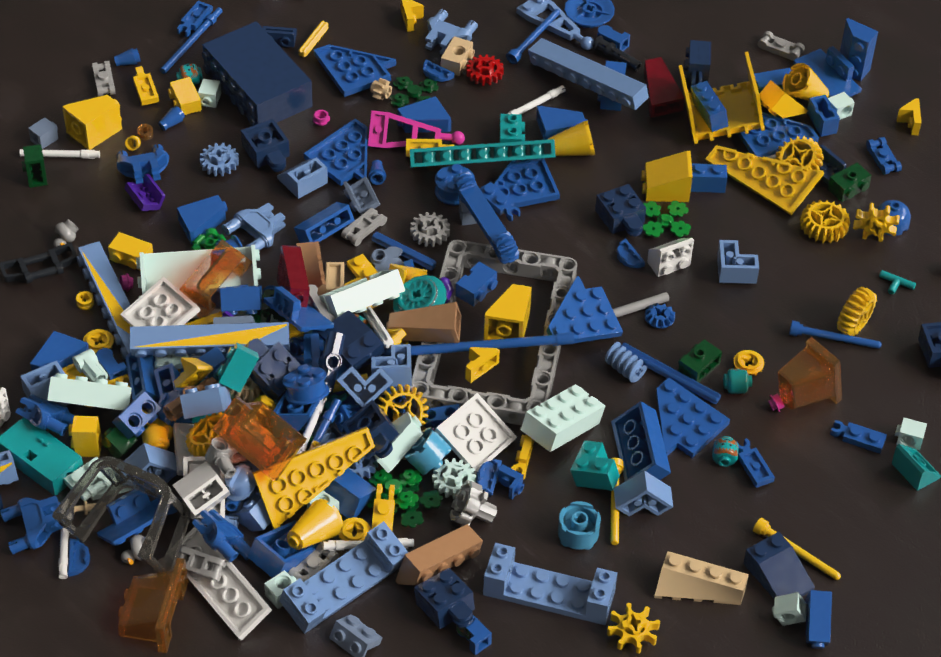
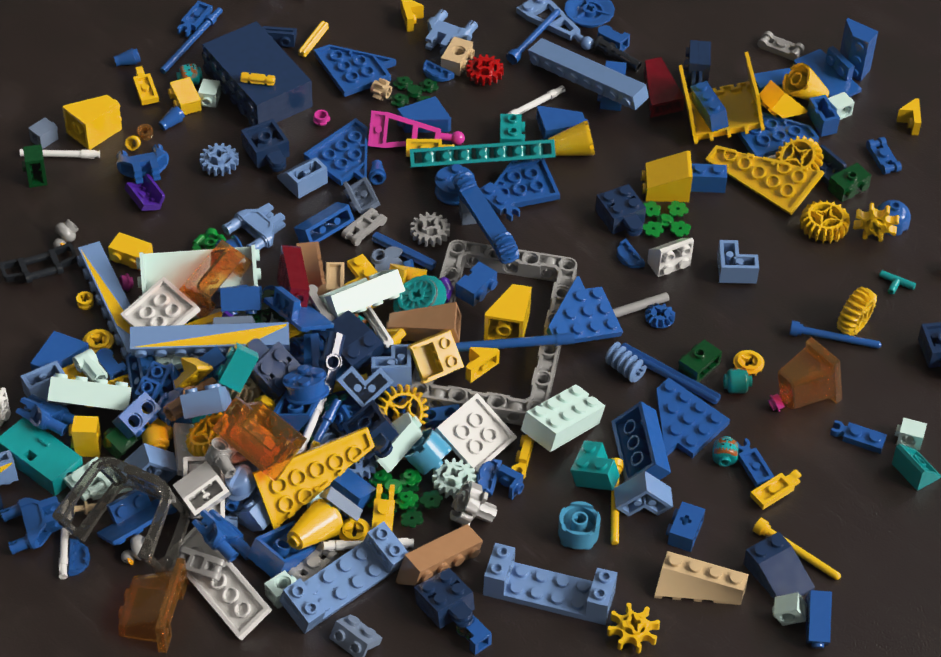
light grey plate [92,61,116,97] -> none
blue slope [177,195,228,245] -> none
none -> blue slope [134,361,172,400]
none -> yellow axle [240,72,275,86]
none -> slope [319,487,363,521]
none -> yellow piece [407,330,464,384]
none -> blue brick [666,502,705,552]
none -> yellow plate [750,470,802,510]

